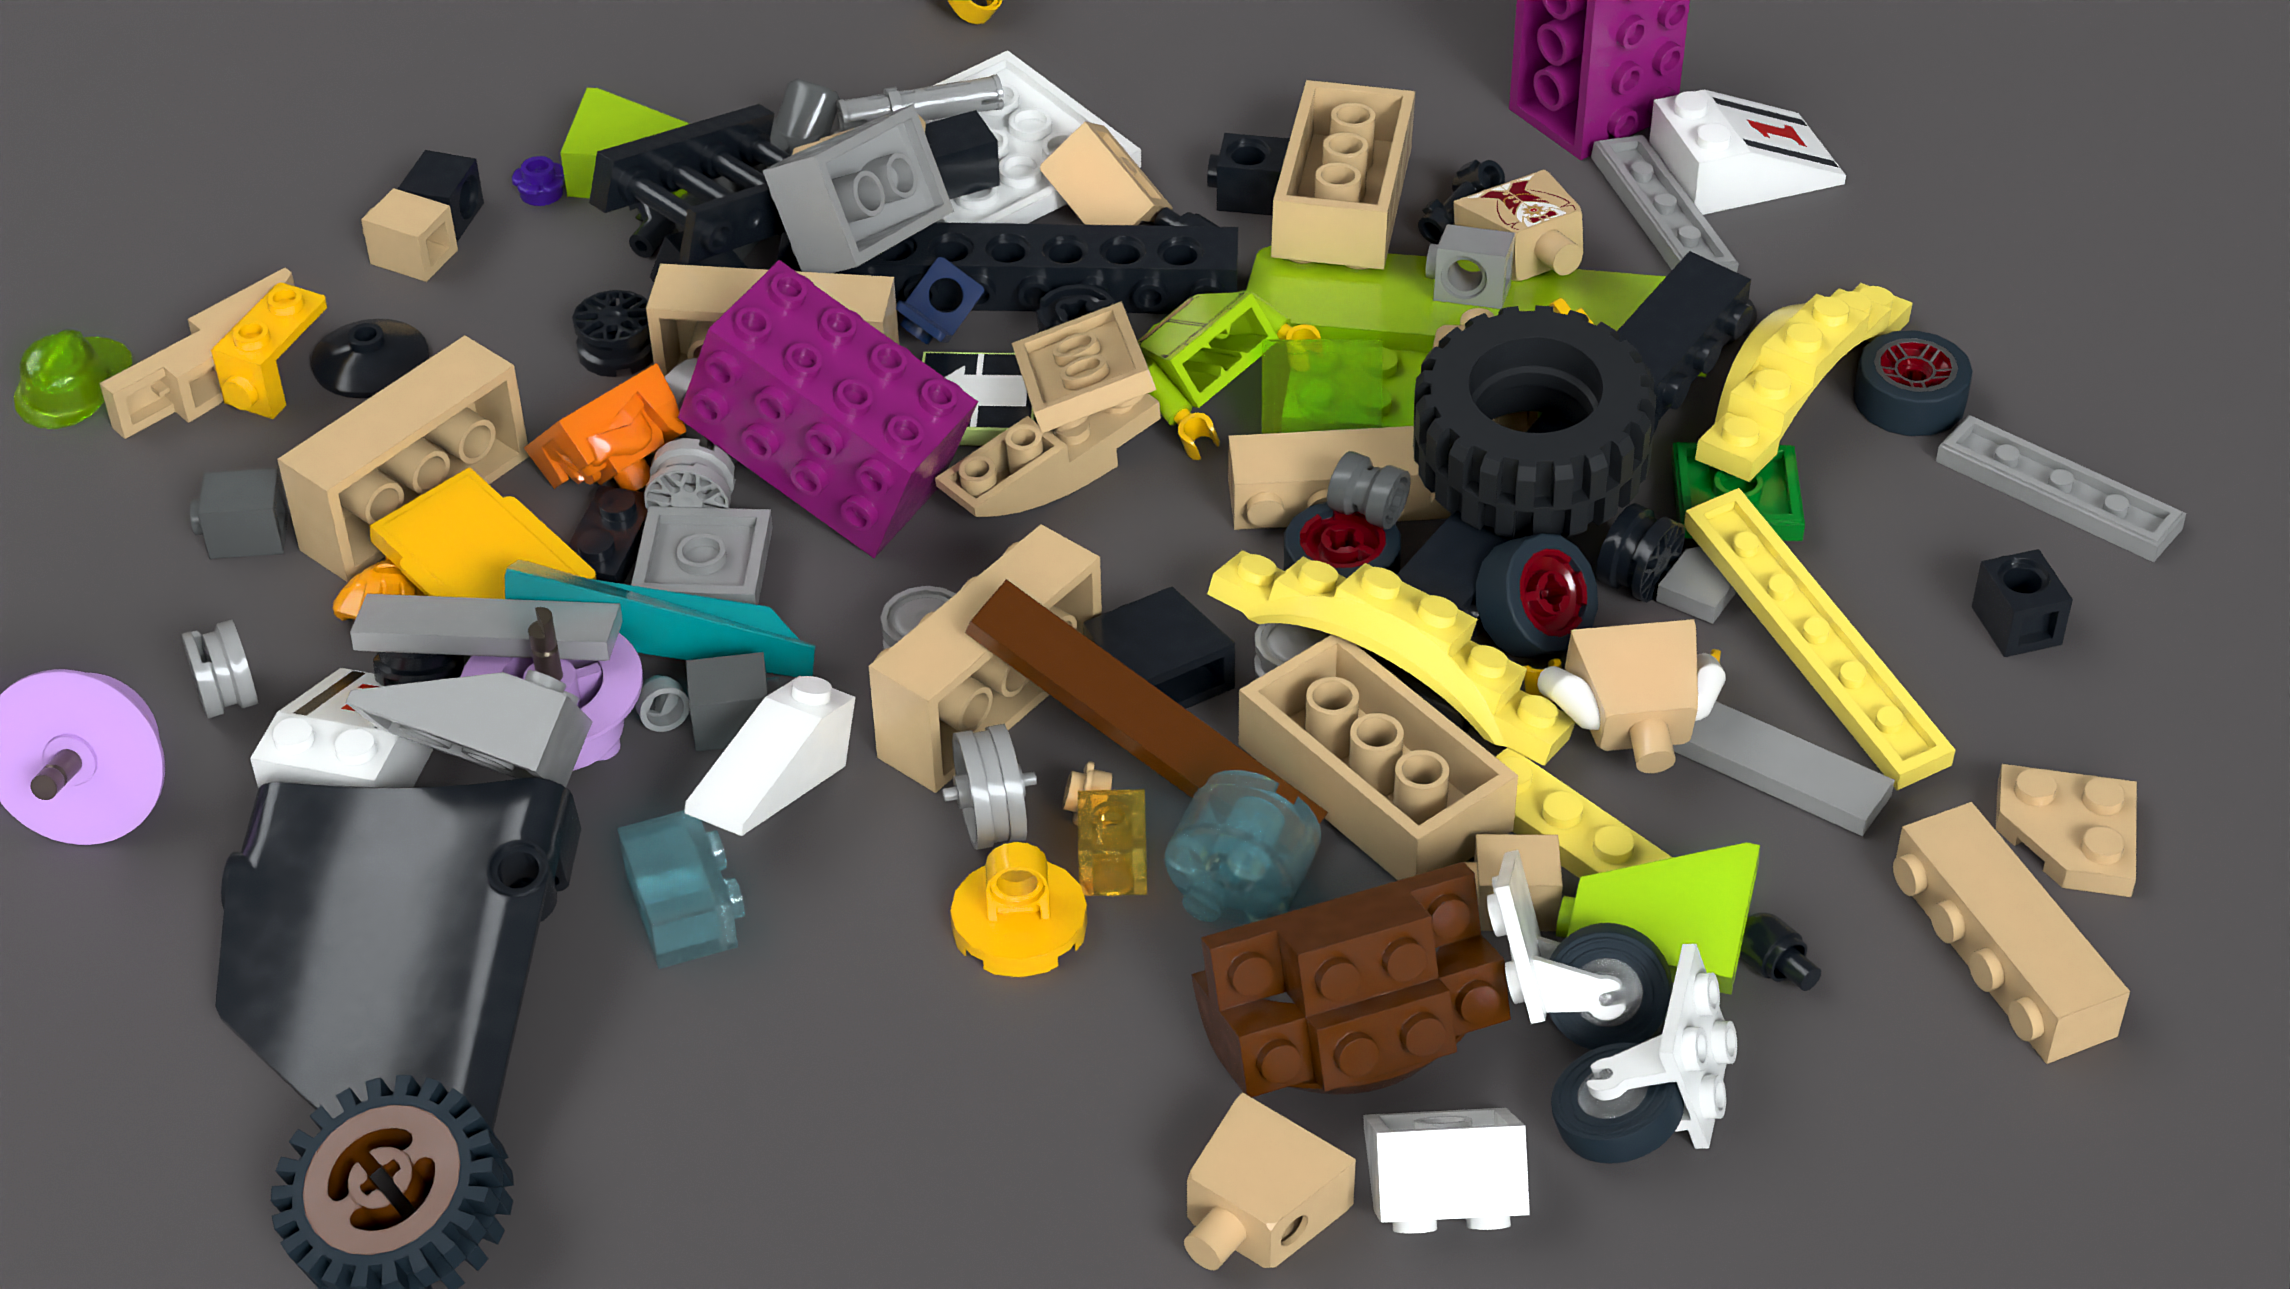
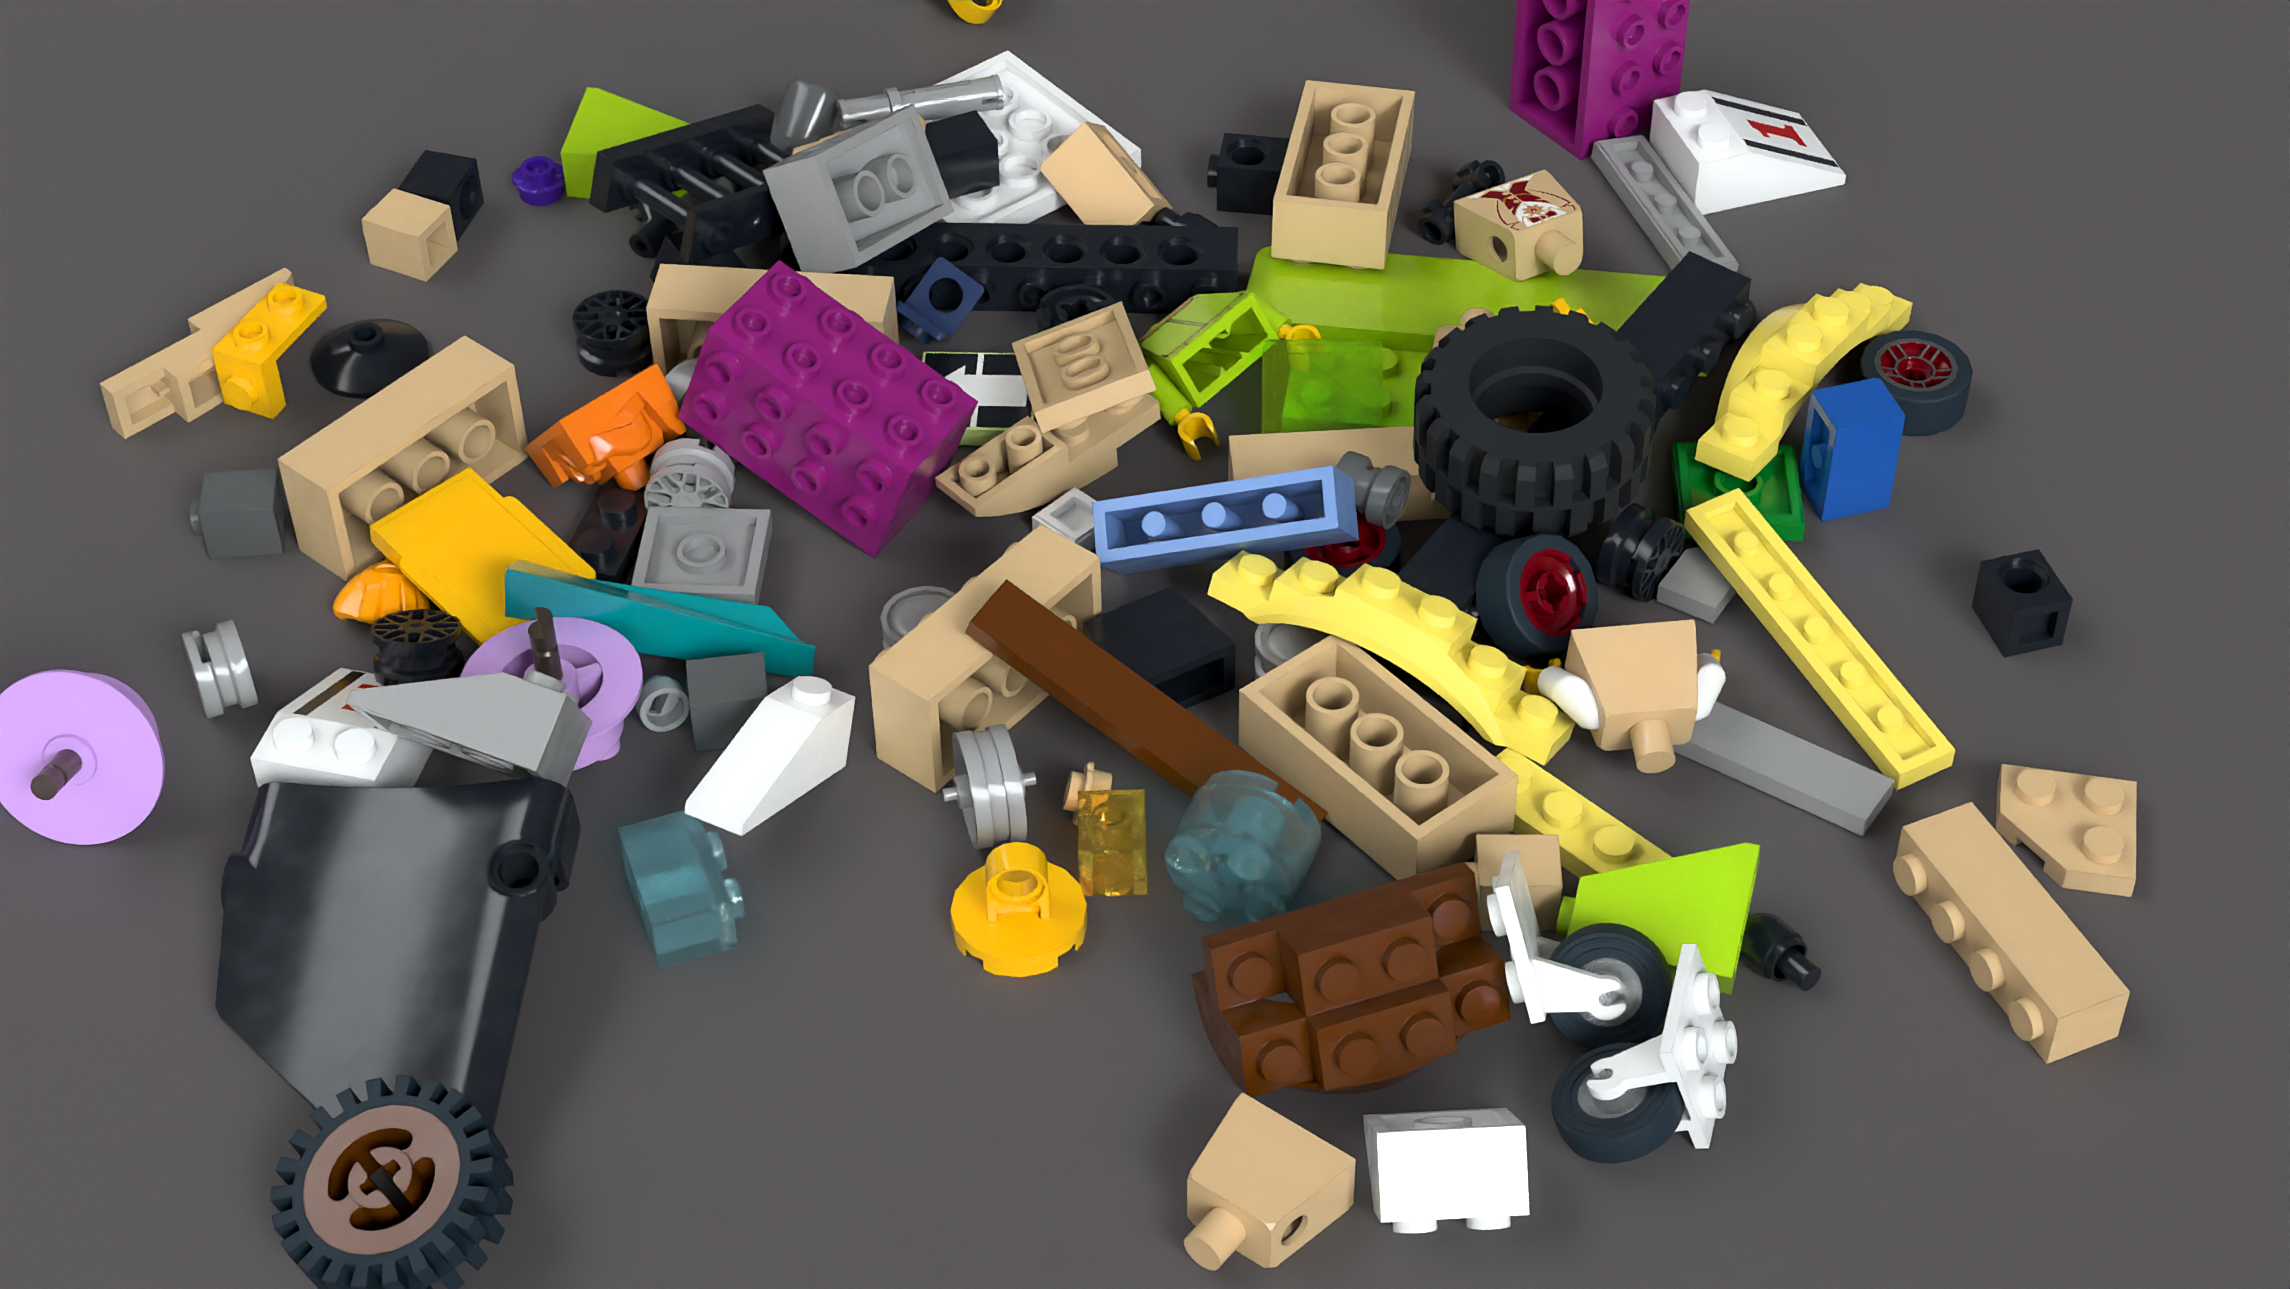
clear neon green piece [13,329,132,429] -> none
light grey tile [350,594,623,661] -> none
light grey brick [1426,224,1515,309] -> none
light grey tile [1936,415,2187,562] -> none
none -> white tile [1032,487,1096,551]
none -> medium blue brick [1092,465,1359,575]
none -> blue panel [1798,378,1906,522]

